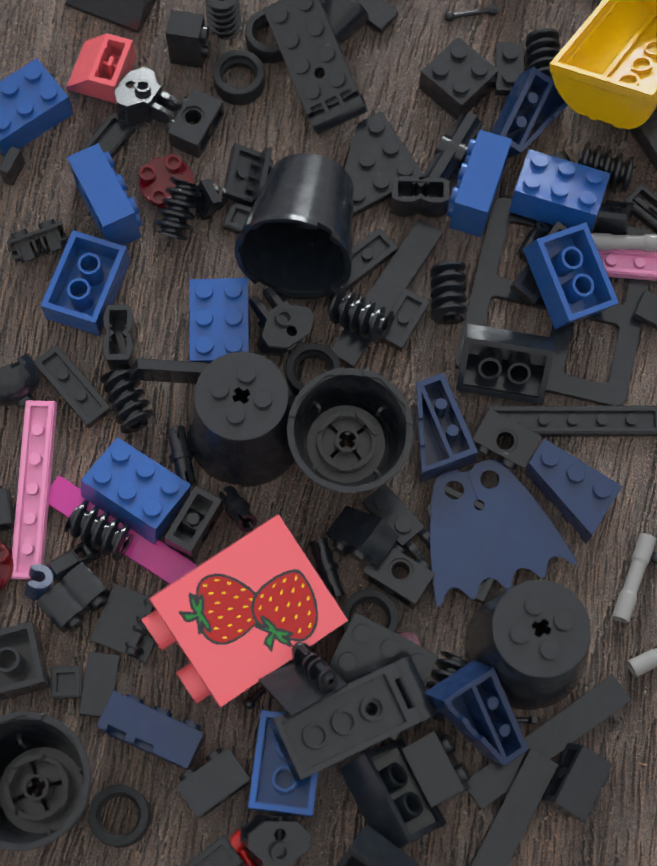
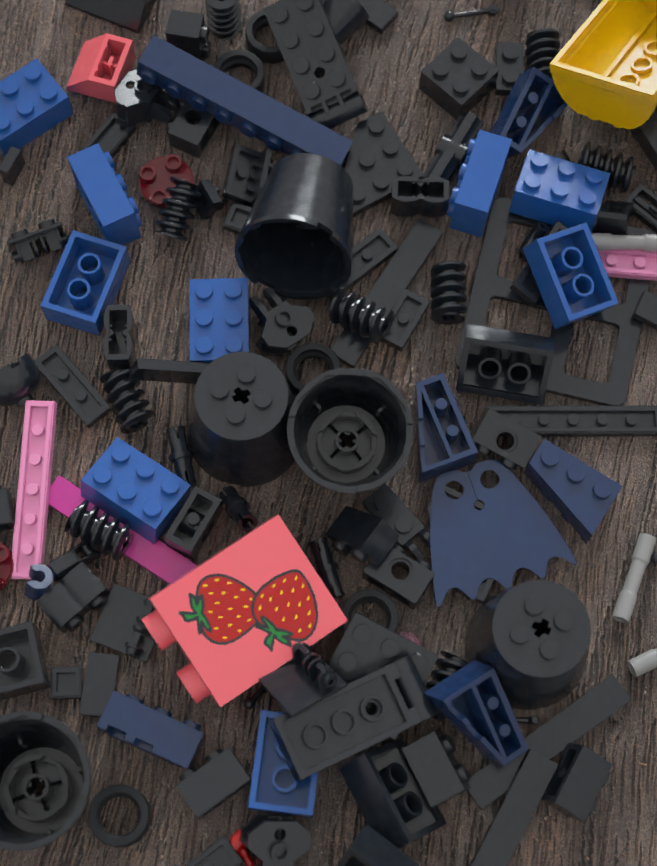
none -> dark blue brick [136,35,353,166]

